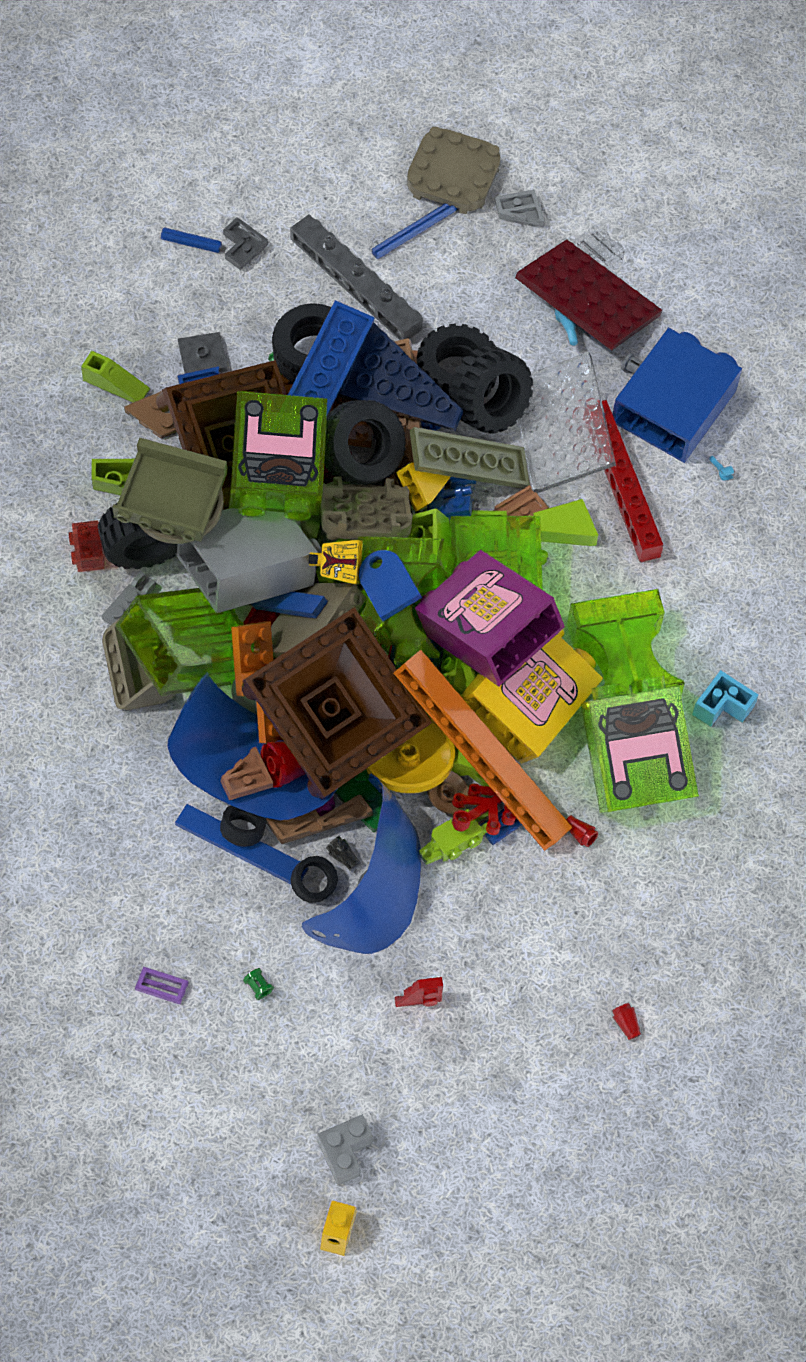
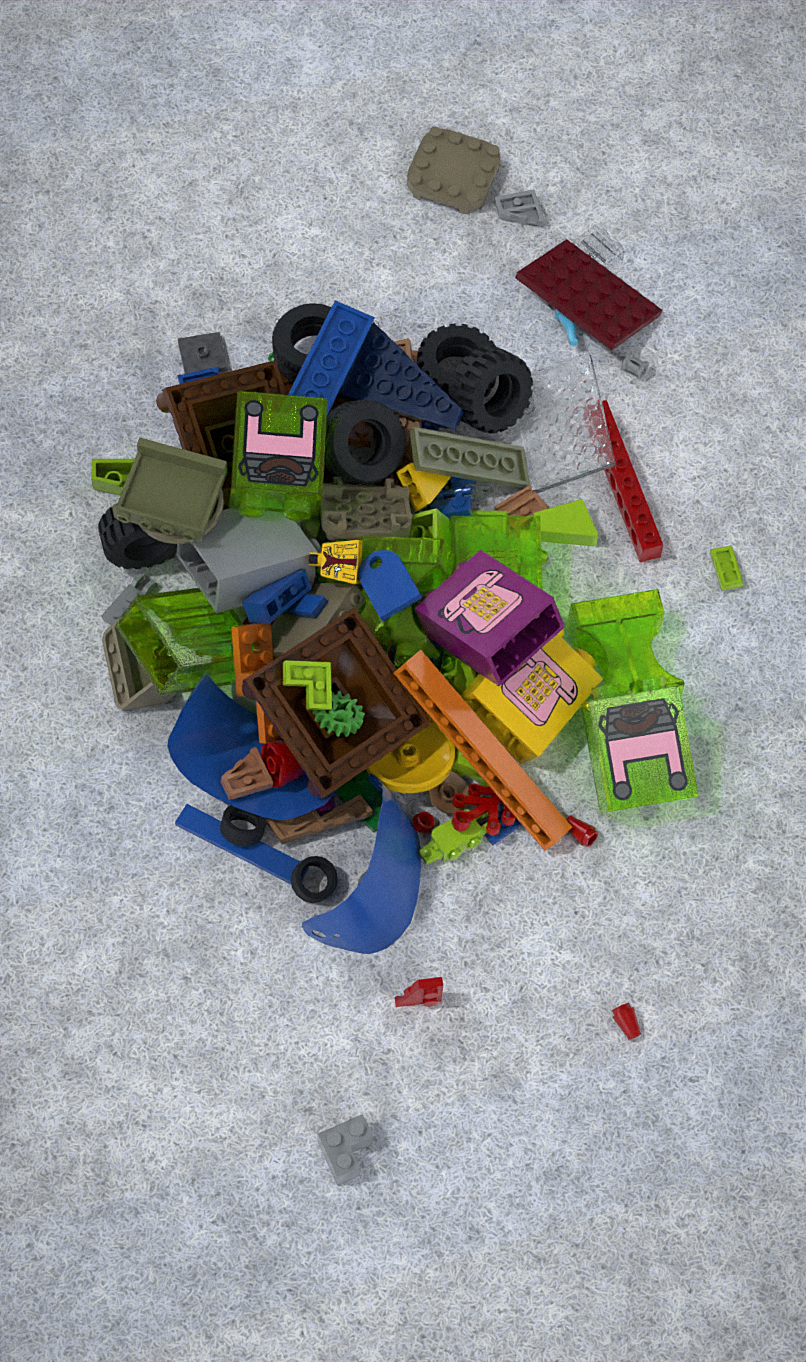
clear red brick [68,520,105,572] -> none
lime slope [81,350,150,403] -> none
medium nougat wing [124,391,176,438] -> none
medium lavender tile [135,966,189,1005] -> none
blue axle [161,227,222,253] -> none
flat silver plate [223,217,268,270] -> none
green bush [243,968,274,1000] -> none
flat silver piece [290,214,423,340] -> none
yellow torso [320,1201,357,1256] -> none
clear smoke cone [326,836,360,870] -> none
blue axle [372,204,457,259] -> none
blue brick [612,327,742,463] -> none
medium azure brick [692,670,758,727] -> none
medium azure hand [709,456,734,481] -> none
none -> blue slope [242,569,312,624]
none -> lime plate [283,660,332,710]
none -> bright green gear [313,691,365,737]
none -> red plate [413,812,435,834]
none -> lime plate [710,545,744,591]

